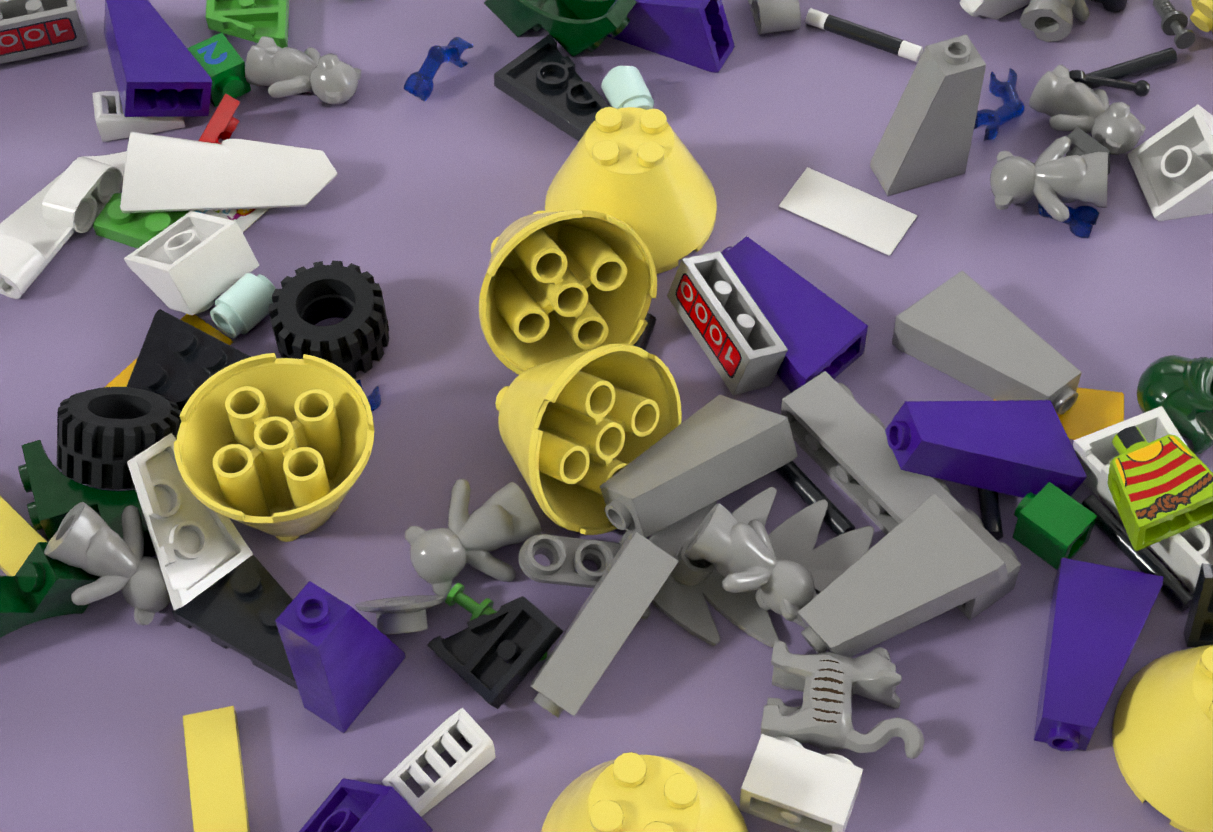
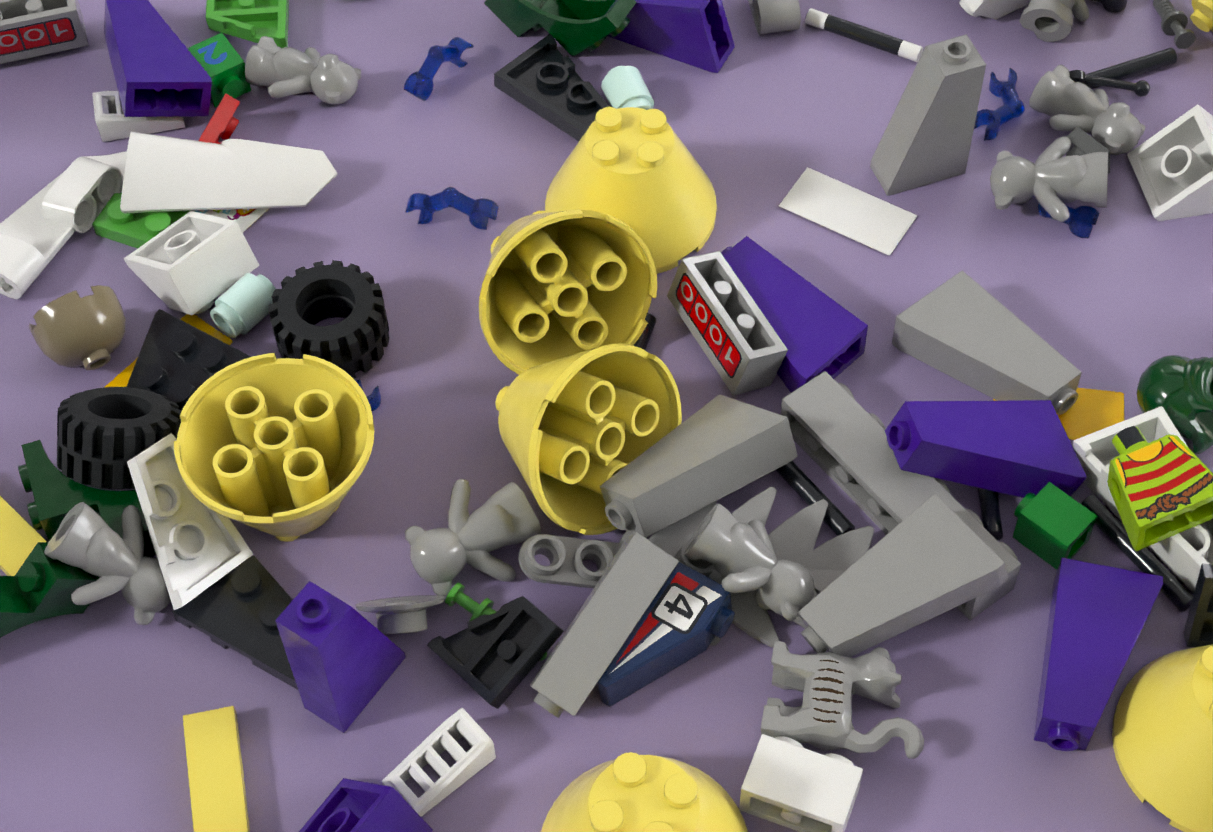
none -> dark tan cylinder [29,285,126,370]
none -> clear blue arm [405,187,499,230]
none -> dark blue slope [598,562,735,707]

